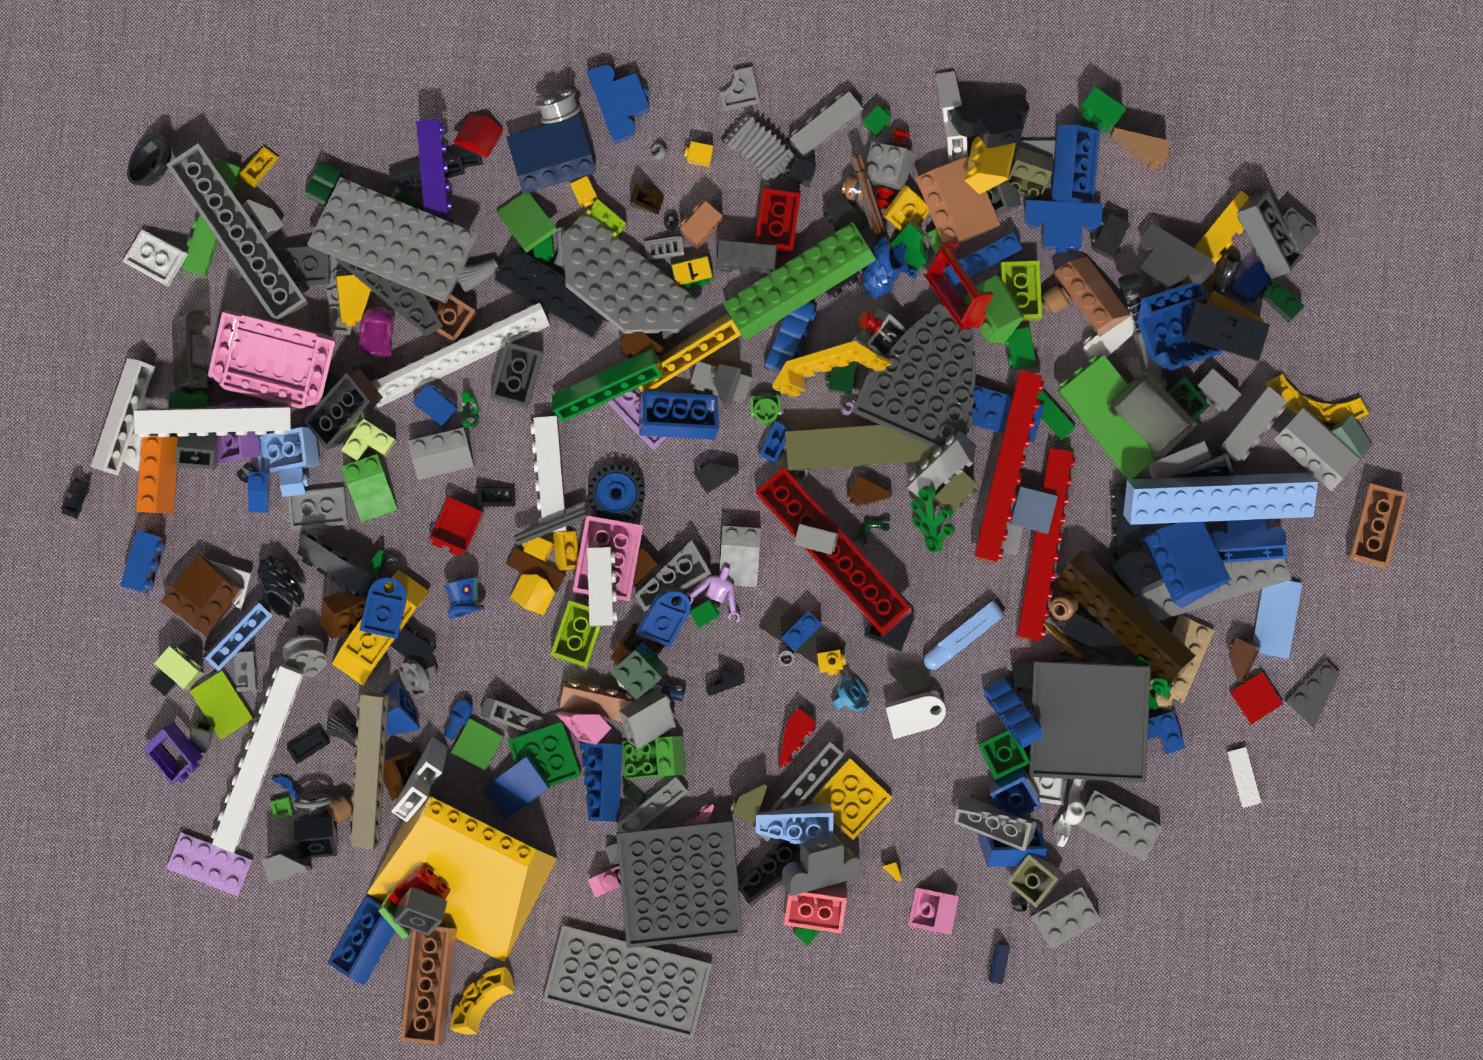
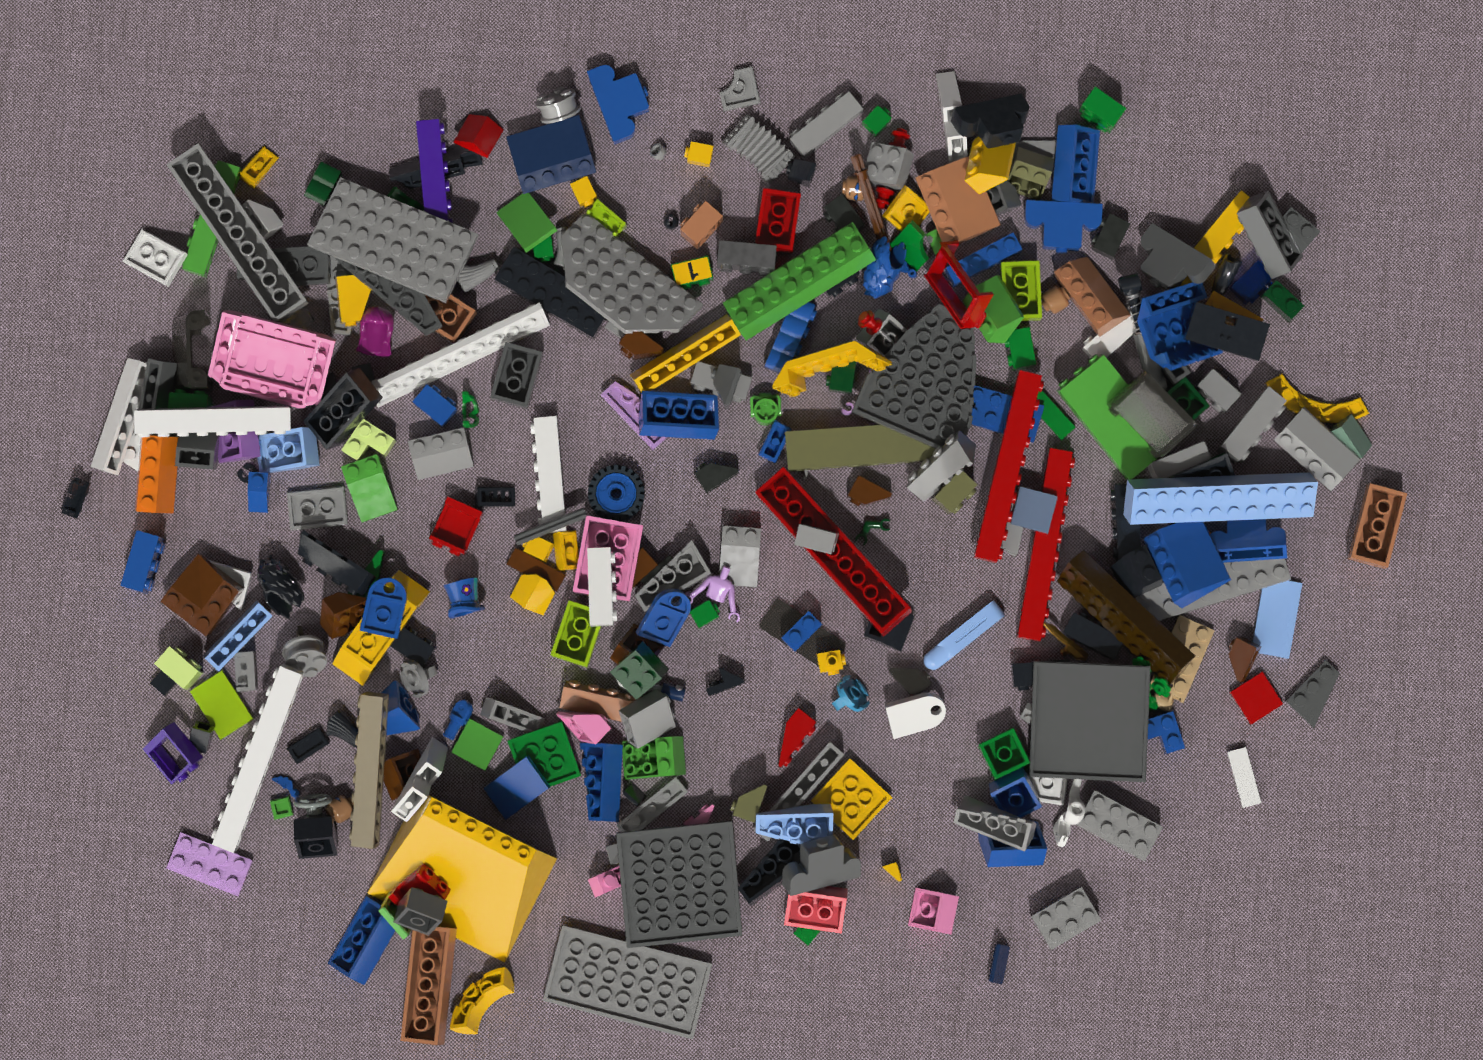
black hat [127,133,172,186] -> none
light grey slope [261,852,312,883] -> none
light blue brick [279,467,308,497] -> none
green brick [552,349,663,422] -> none
dark brown slope [630,184,664,215] -> none
light grey slope [644,236,684,260] -> none
light grey hinge [779,650,794,666] -> none
green plant [910,485,955,553] -> none
blue brick [983,677,1043,748] -> none
olive slope [1007,854,1065,908] -> none
black hinge [1011,896,1027,912] -> none
medium nougat head [1050,593,1078,620] -> none
medium nougat slope [1110,128,1171,171] -> none
none -> dark grey brick [139,358,177,409]
none -> dark grey brick [1162,366,1191,386]

